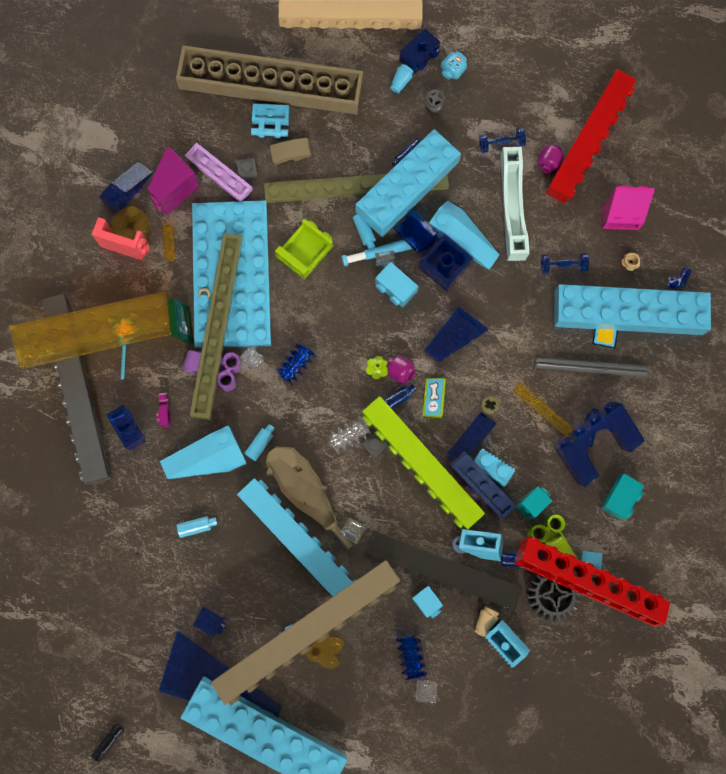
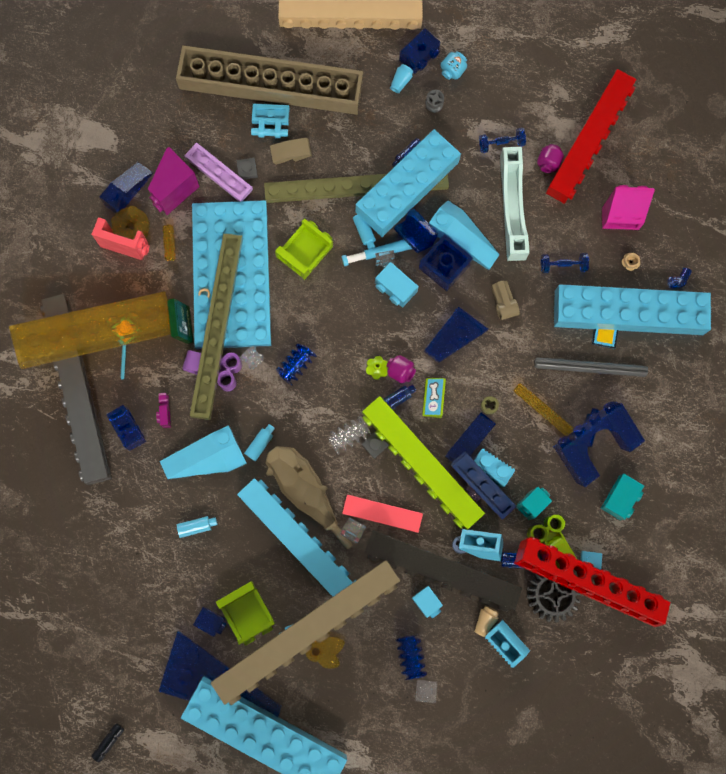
none -> lime panel [216,581,276,646]
none -> coral tile [342,495,423,533]
none -> dark tan piece [491,281,520,320]

